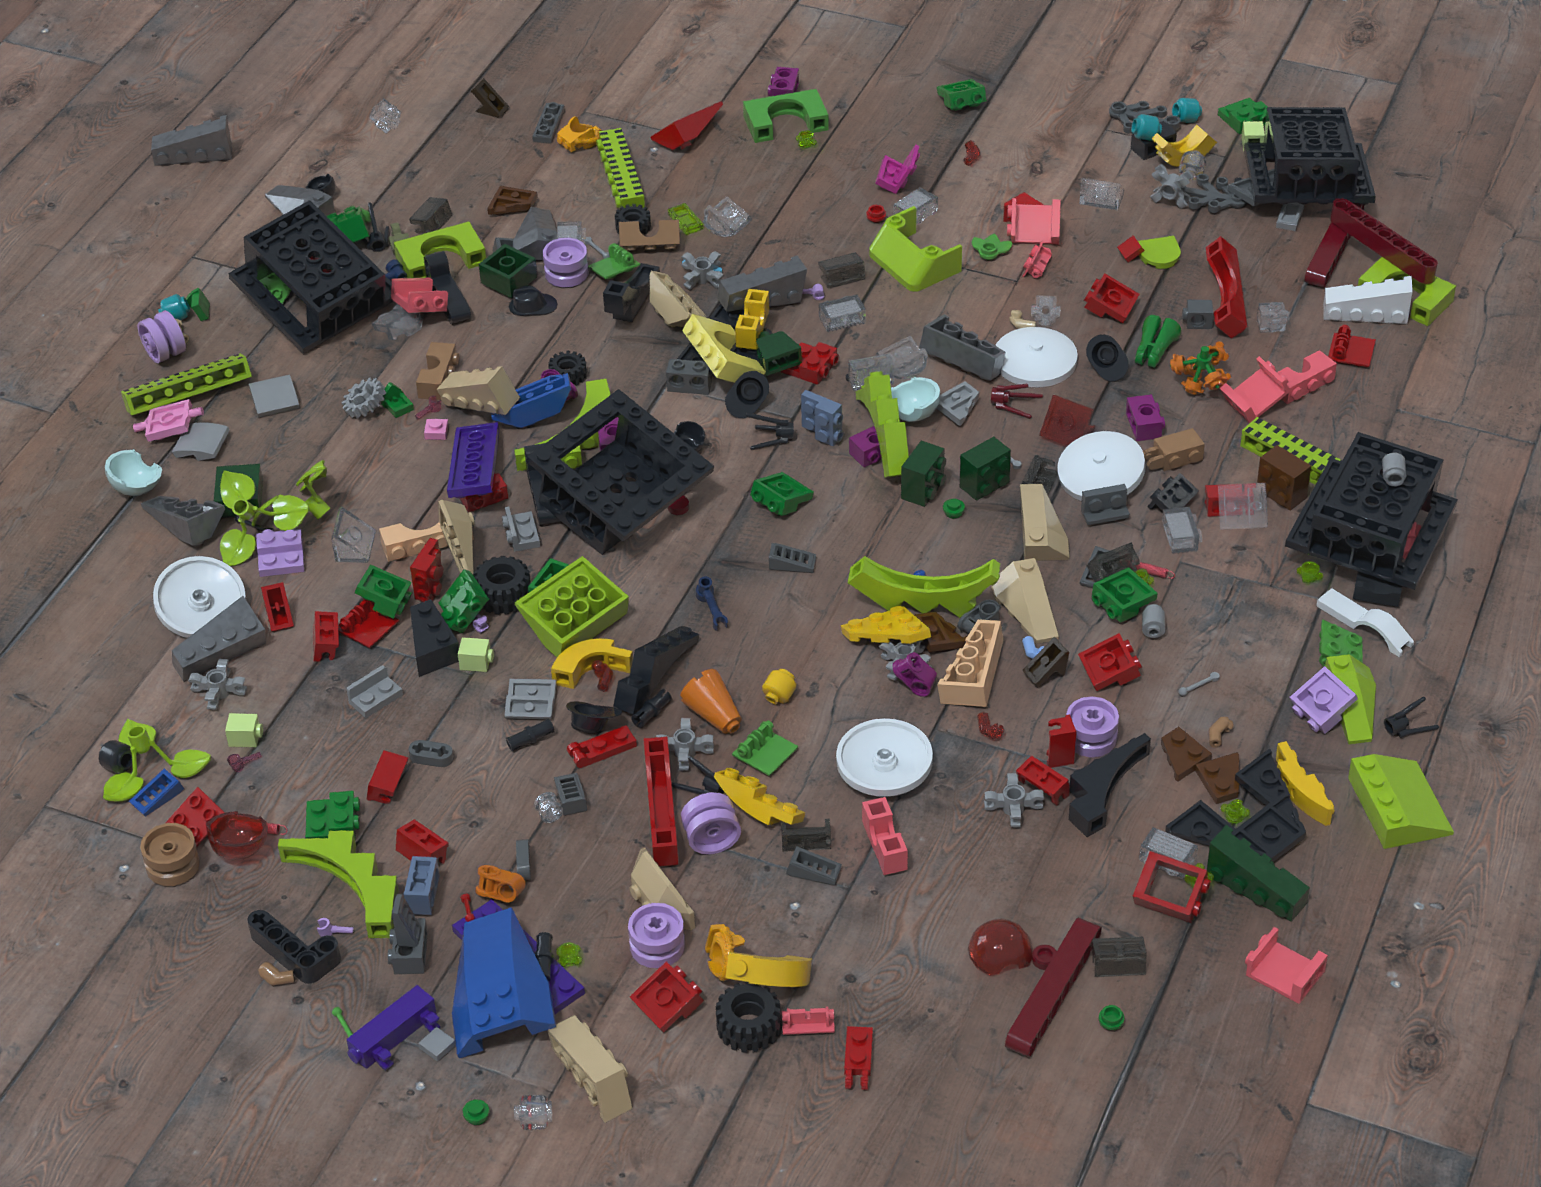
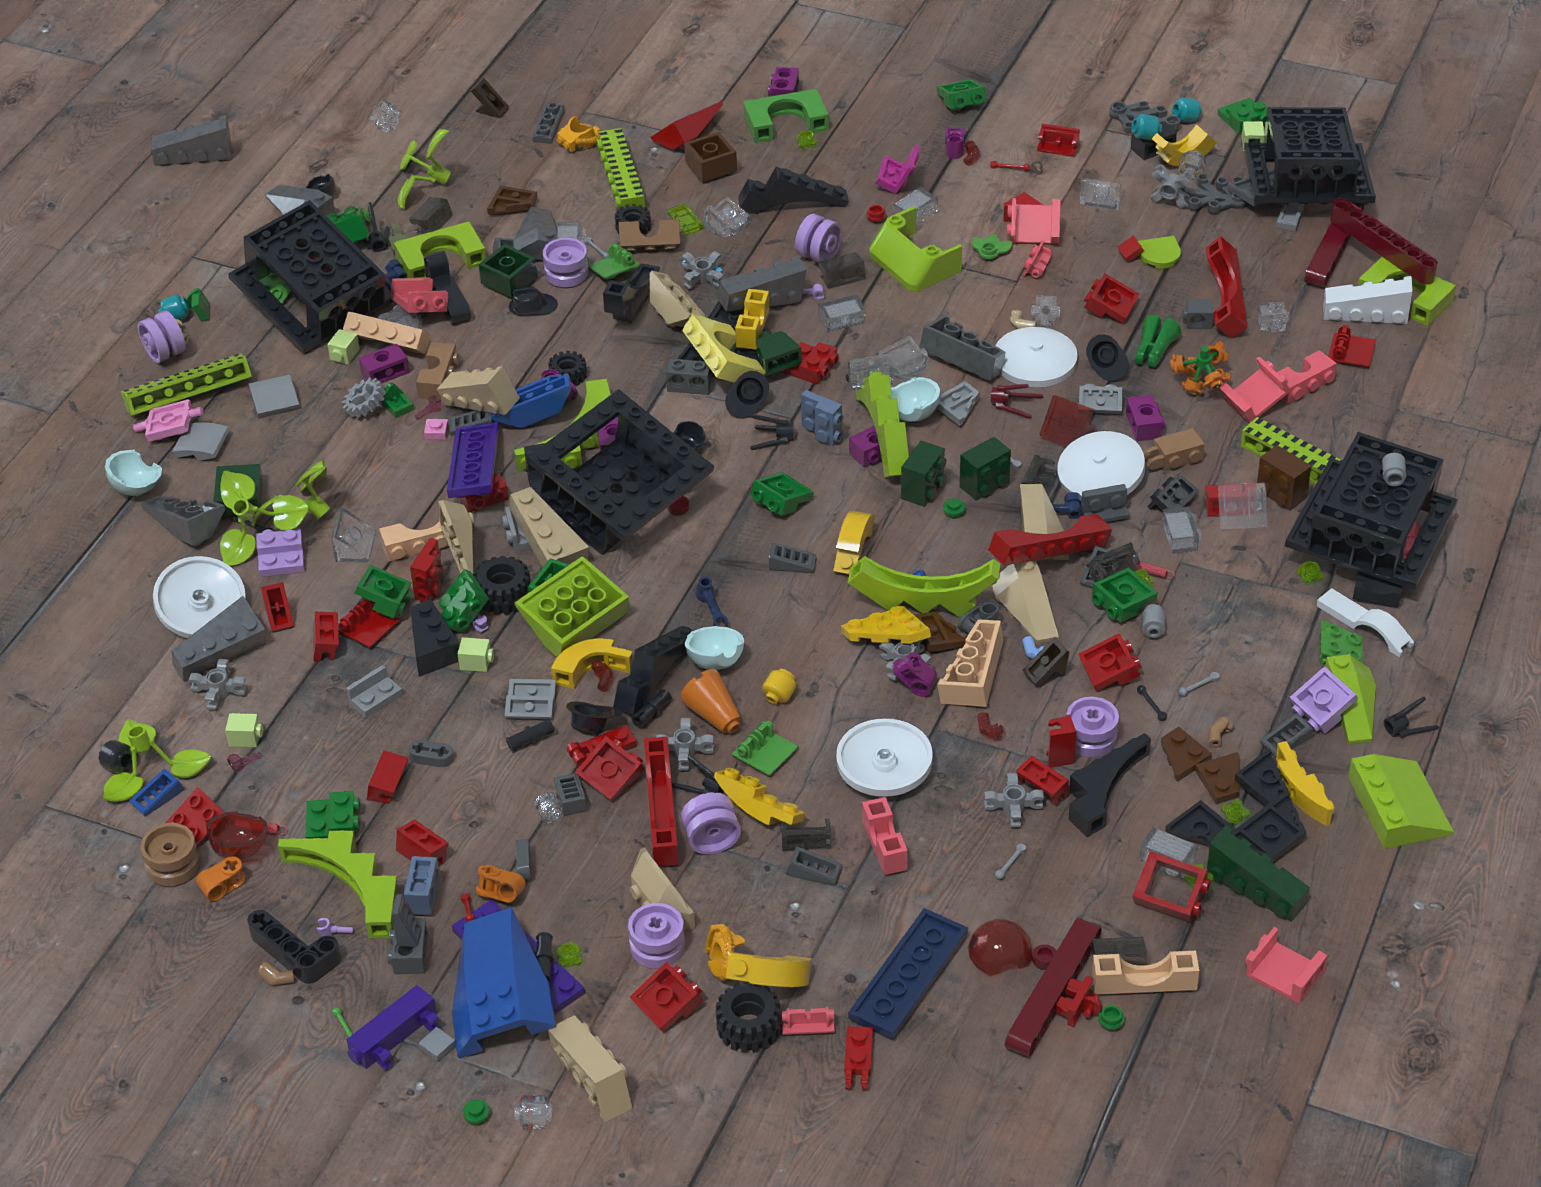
none -> orange piece [195,856,246,901]
none -> yellowish green brick [328,329,360,365]
none -> light nougat arch [343,311,431,355]
none -> magenta brick [359,343,409,383]
none -> lime plant [397,129,451,210]
none -> dark grey slope [449,410,492,435]
none -> tan wedge [510,487,589,568]
none -> red plate [575,736,645,802]
none -> reddish brown brick [684,132,737,182]
none -> light aqua cylinder [685,626,744,671]
none -> black arch [738,167,848,214]
none -> lavender wheel [795,213,842,264]
none -> yellow arch [833,511,875,575]
none -> dark blue plate [848,908,968,1039]
none -> magenta piece [945,126,965,159]
none -> red arch [988,514,1112,566]
none -> red hinge [990,161,1030,171]
none -> light grey hinge [995,844,1026,880]
none -> red hinge [1037,123,1080,157]
none -> dark blue brick [1052,492,1082,519]
none -> red hips [1056,976,1103,1027]
none -> light grey bracket [1079,384,1122,414]
none -> light nougat arch [1092,951,1199,994]
none -> black hinge [1137,685,1167,721]
none -> dark grey slope [1260,713,1313,757]

